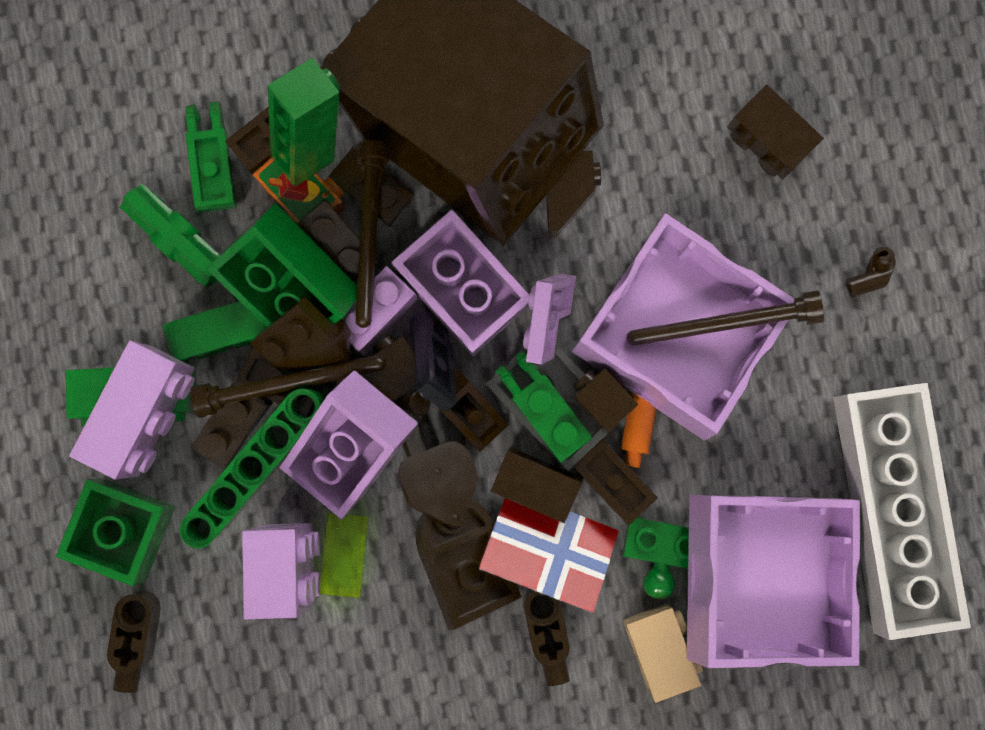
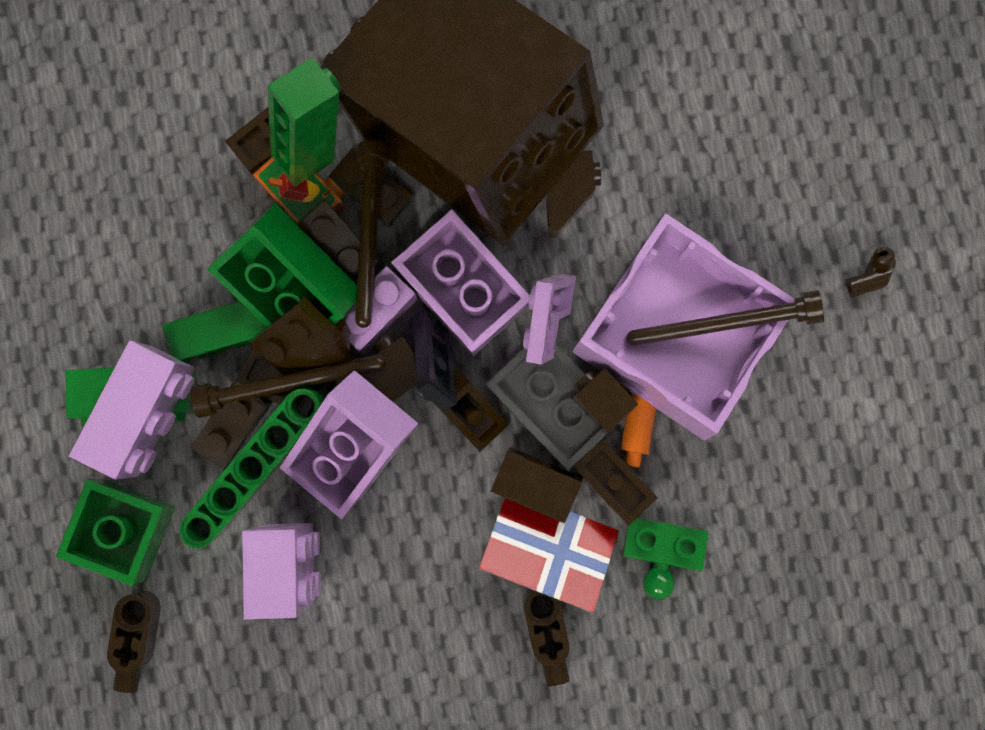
green piece [119,183,220,289] -> none
green hinge [185,101,237,213] -> none
clear neon green plate [320,513,369,598] -> none
dark brown plate [395,391,522,630] -> none
green hinge [495,351,593,463] -> none
tan brick [622,603,703,703] -> none
lavender tile [687,495,860,668] -> none
dark brown brick [727,84,824,180] -> none
white brick [833,383,971,640] -> none

